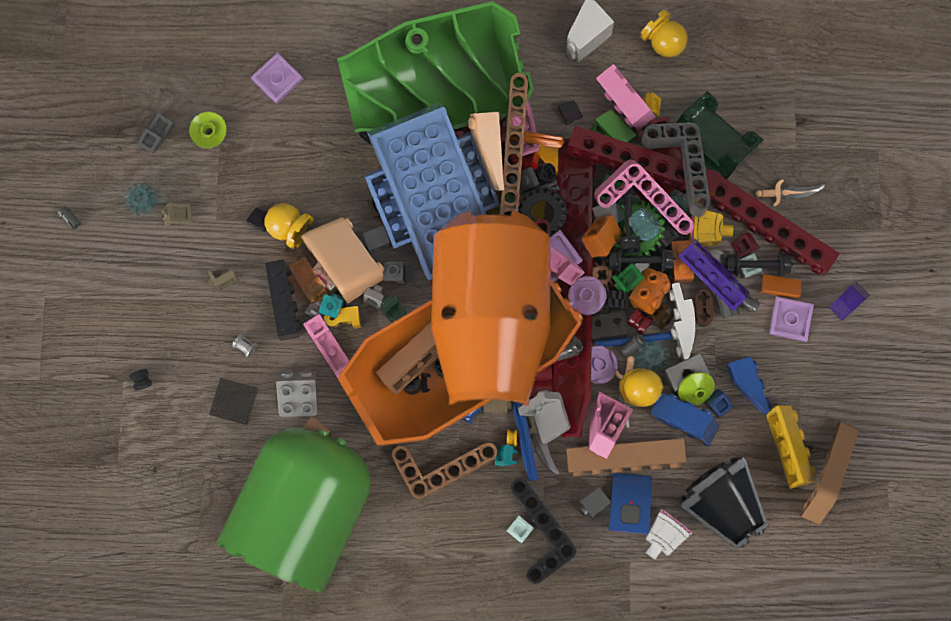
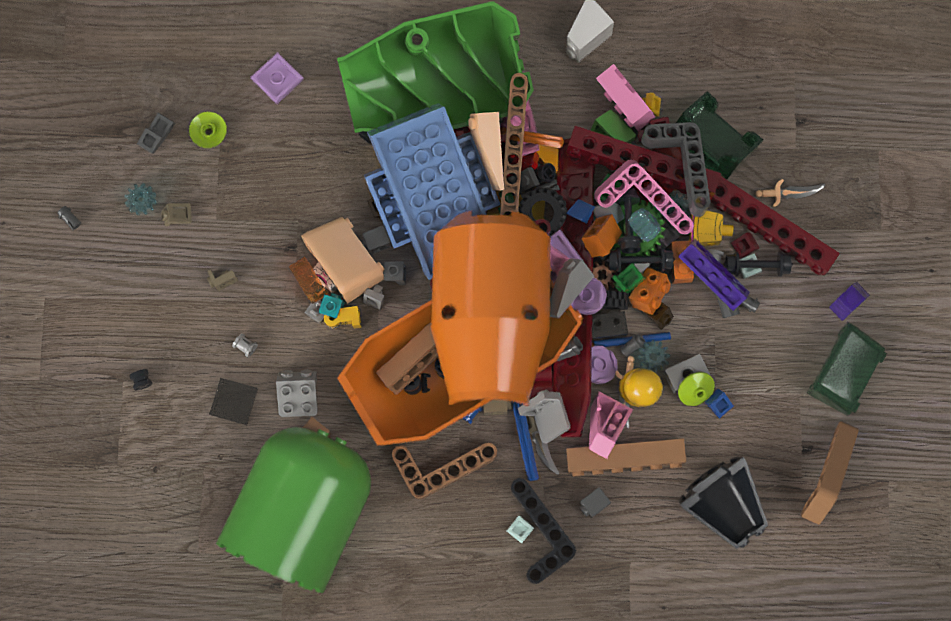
black slope [246,208,267,232] -> none
yellow tile [265,203,314,250] -> none
black brick [265,259,301,341] -> none
bright pink slope [303,314,349,378] -> none
clear green bracket [380,295,407,323] -> none
teal tile [495,445,518,466] -> none
yellow bush [507,429,517,447] -> none
black slope [558,100,583,125] -> none
blue slope [608,473,652,535] -> none
dark red wheel [626,309,653,335] -> none
yellow tile [640,9,688,57] -> none
white torso [646,509,692,560] -> none
blue wedge [651,393,719,447] -> none
white slope [668,282,695,362] -> none
reddish brown beam [694,289,713,326] -> none
blue slope [727,356,771,415] -> none
orange slope [760,274,801,299] -> none
yellow slope [766,405,817,489] -> none
lavender tile [769,296,814,342] -> none
none -> light grey slope [550,258,594,318]
none -> blue slope [566,199,595,224]
none -> clear green windscreen [807,322,887,416]

